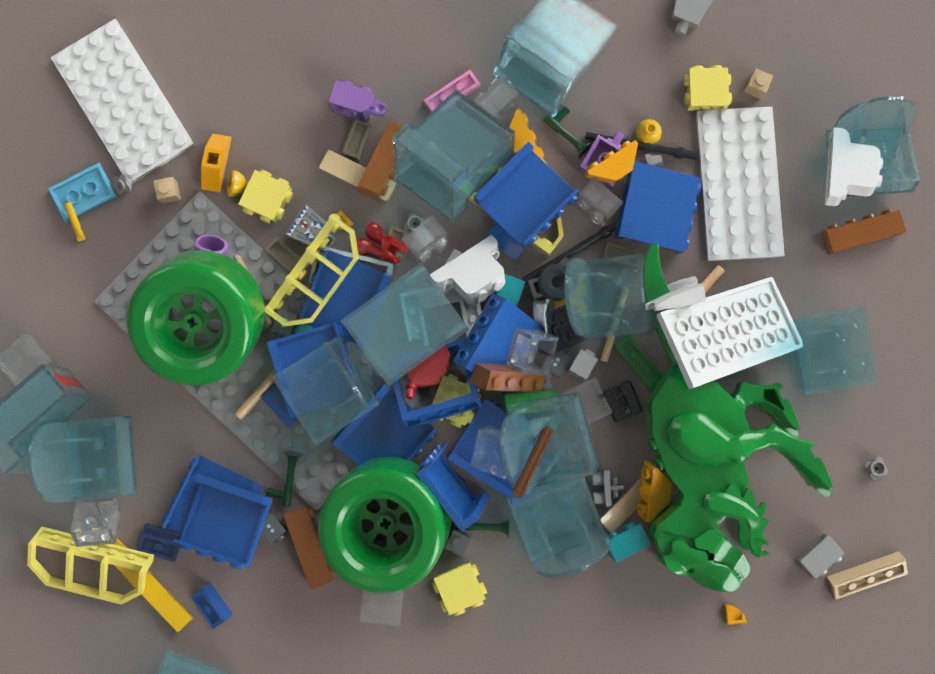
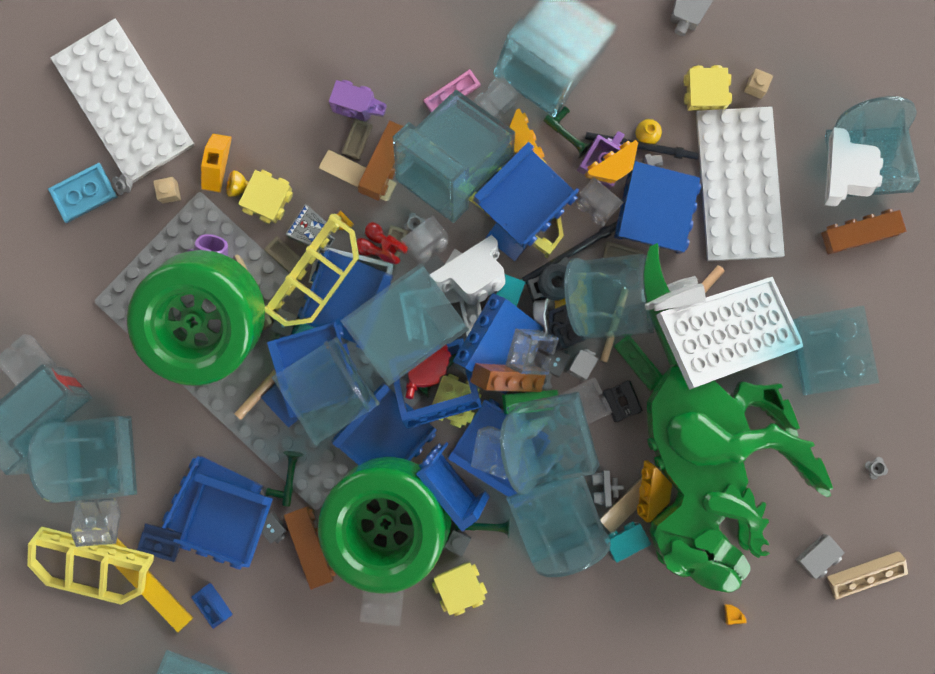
yellow wheel [64,202,85,242] -> none
reddish brown axle [512,426,554,498] -> none

